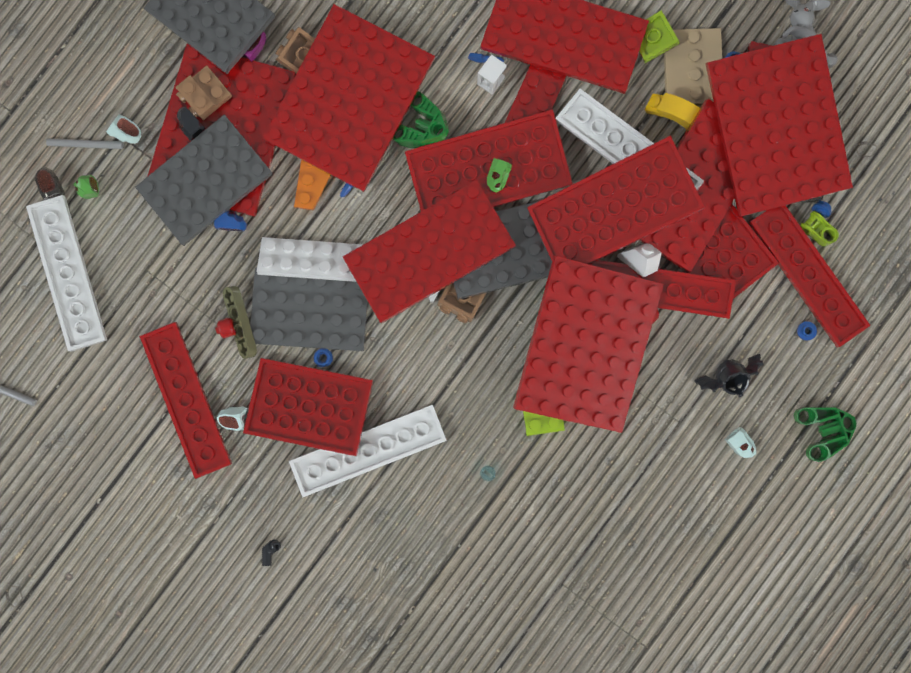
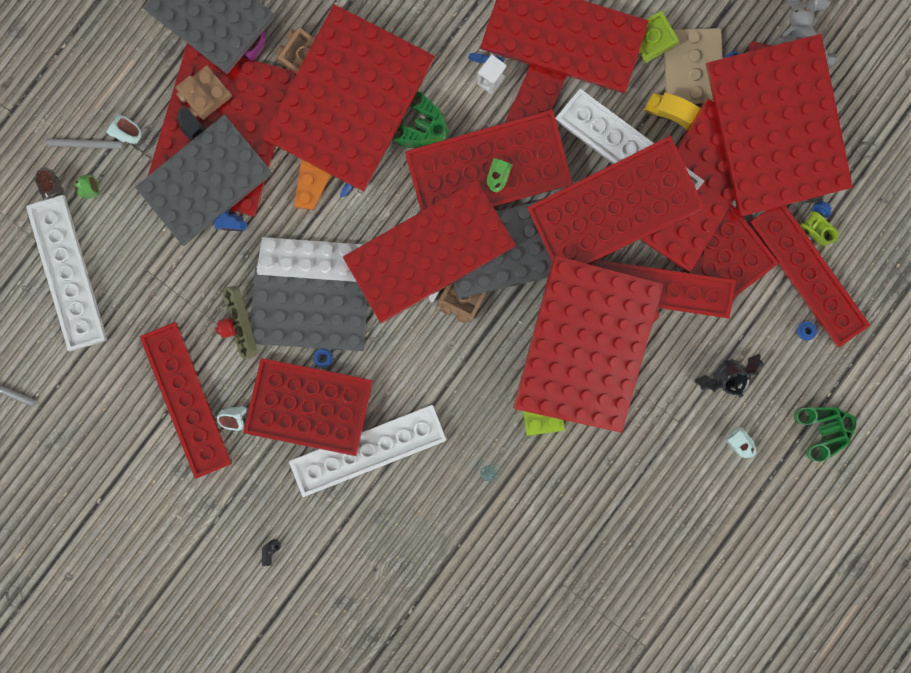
white slope [617,243,662,278] -> none

